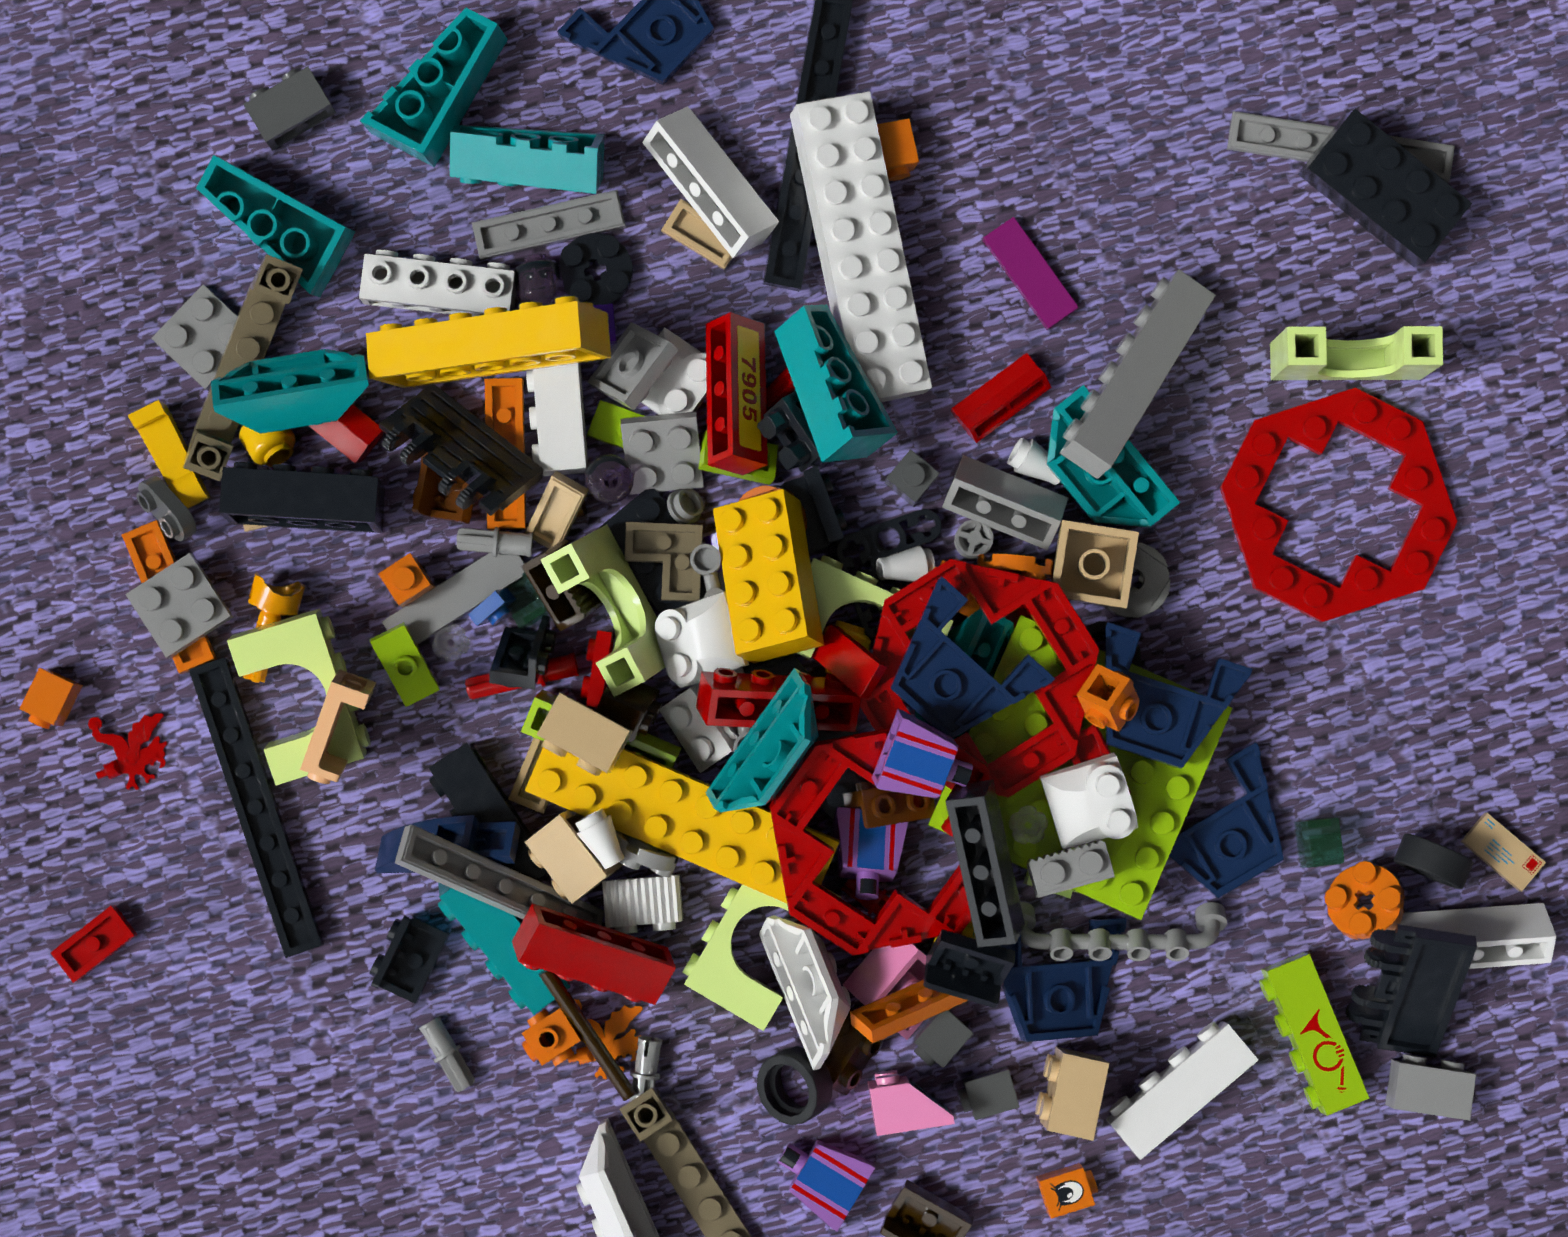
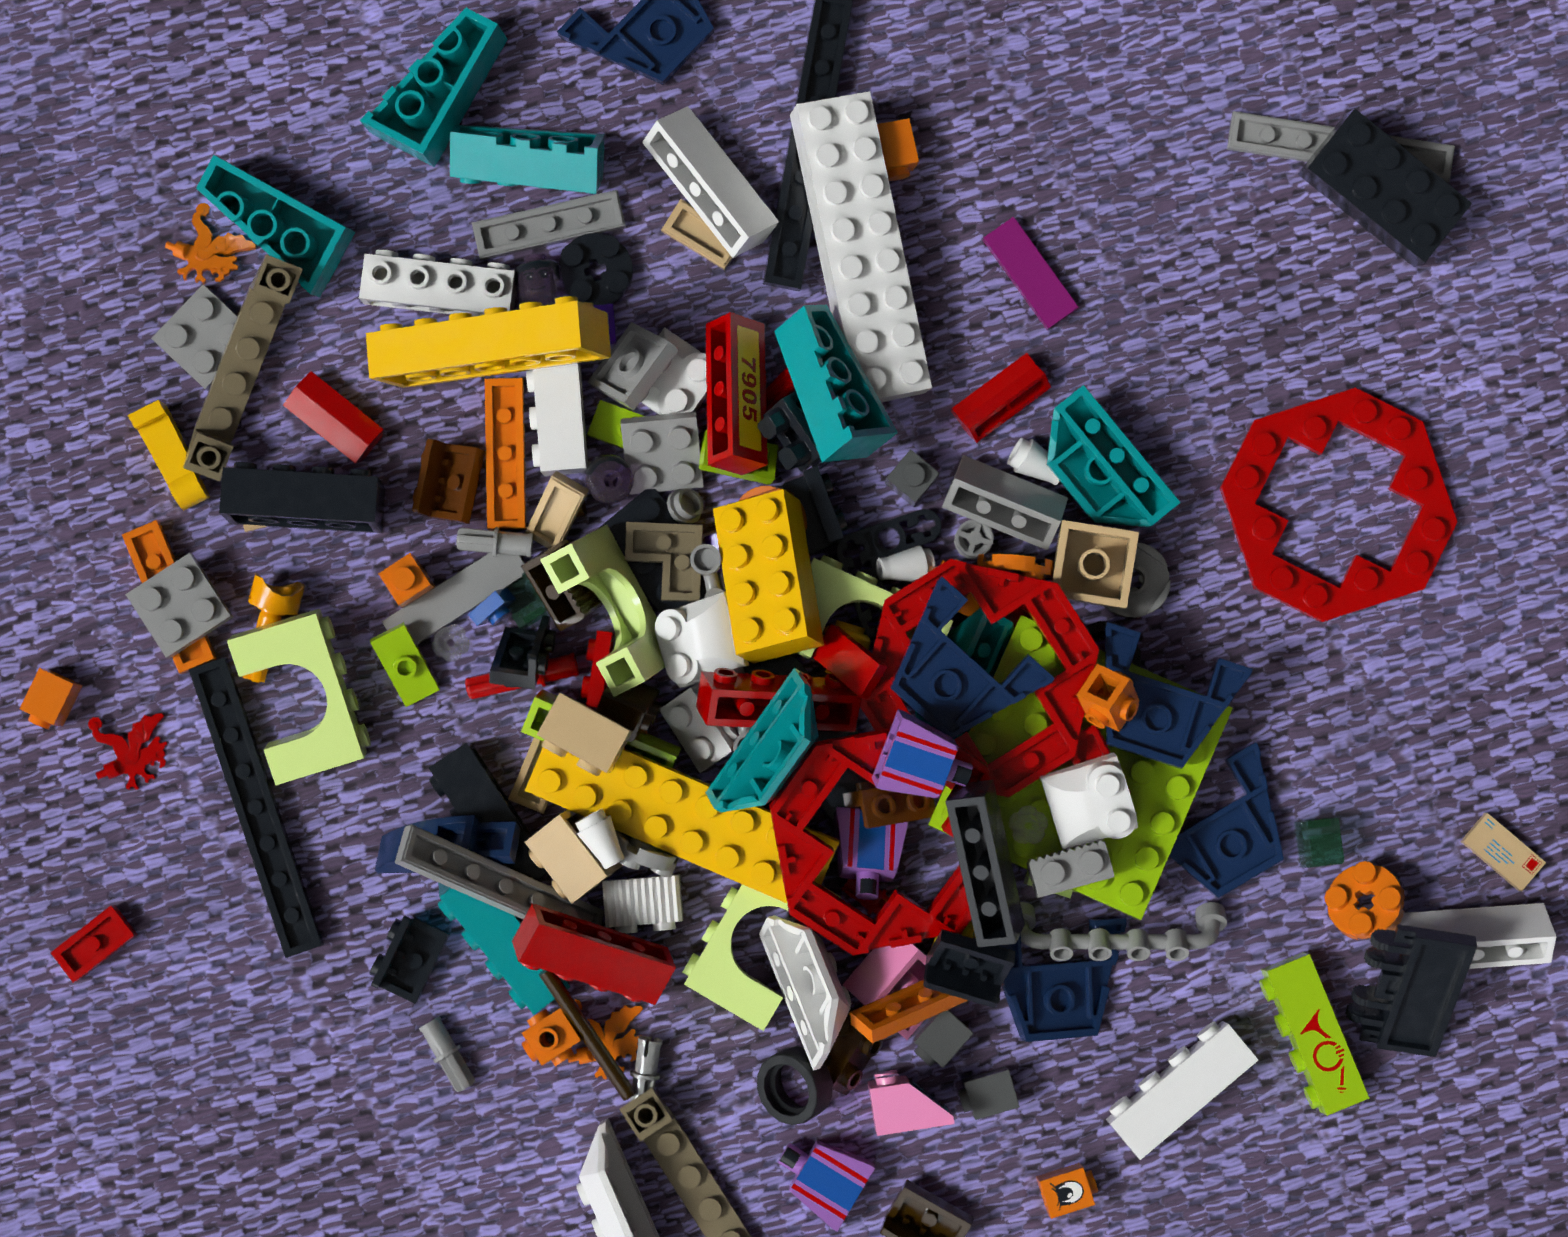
dark grey plate [136,476,197,541] -> none
teal wedge [211,349,369,434] -> none
yellow head [239,426,296,467] -> none
dark grey brick [243,66,336,151] -> none
light nougat panel [300,669,376,784] -> none
black hinge [379,383,544,516] -> none
tan brick [1035,1047,1110,1141] -> none
light grey brick [1060,269,1216,479] -> none
yellowish green arch [1270,326,1443,380] -> none
light grey brick [1385,1054,1476,1121] -> none
black tyre [1394,833,1474,889] -> none
none -> orange piece [165,203,256,285]

